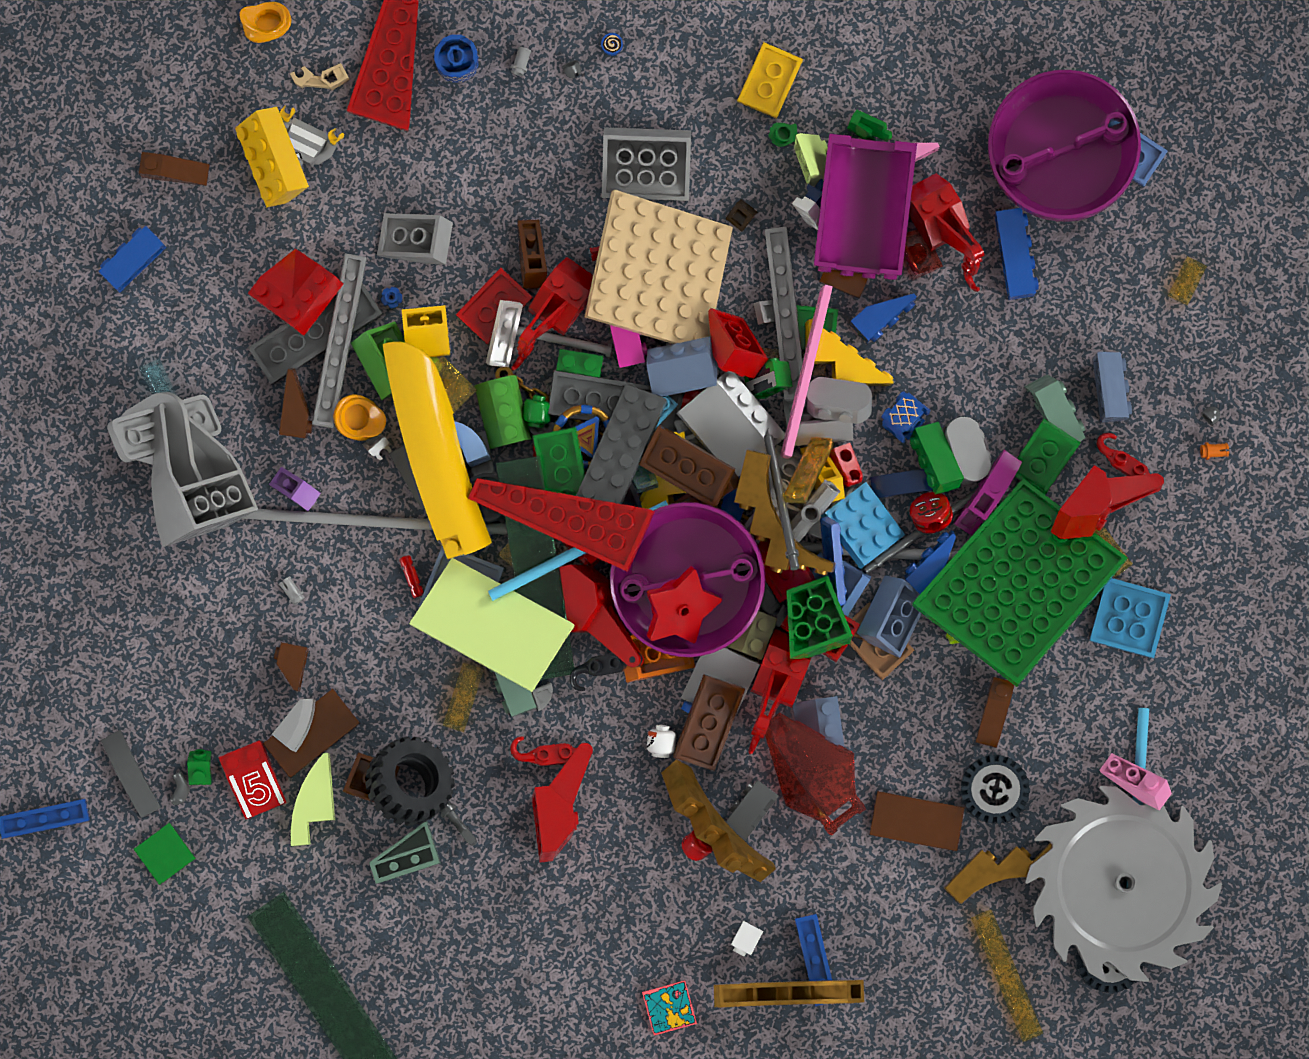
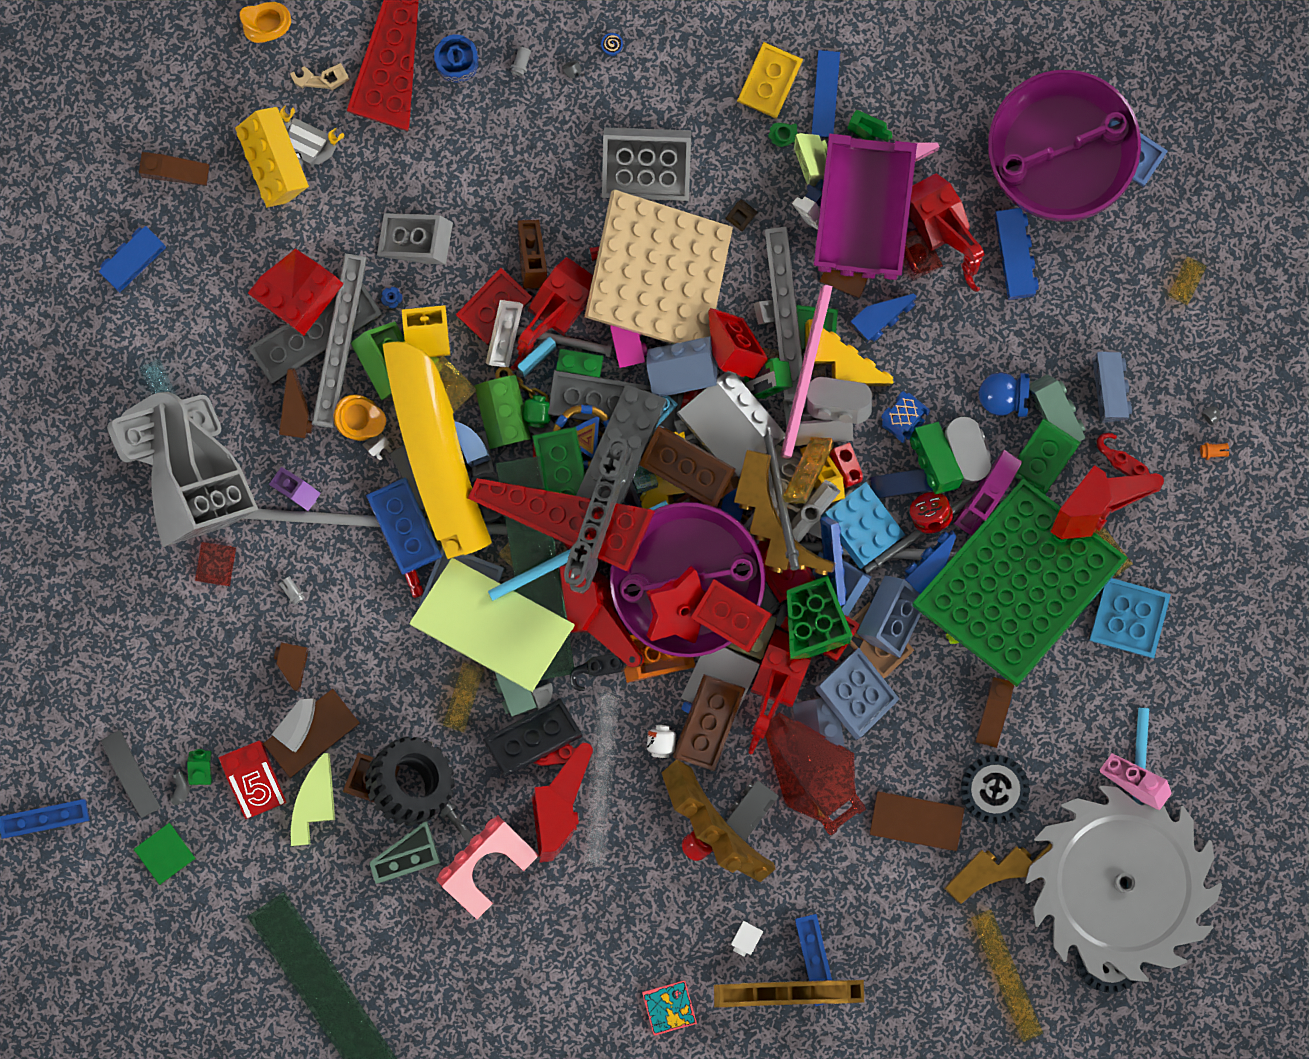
none -> clear red piece [195,542,236,587]
none -> blue tile [366,477,442,575]
none -> arch [436,815,539,919]
none -> black tile [483,698,582,777]
none -> medium azure tile [518,337,557,378]
none -> dark grey piece [564,437,633,594]
none -> clear plate [583,689,620,868]
none -> red plate [691,579,772,652]
none -> blue tile [812,50,840,138]
none -> sand blue plate [815,648,899,740]
none -> blue tile [978,372,1030,417]

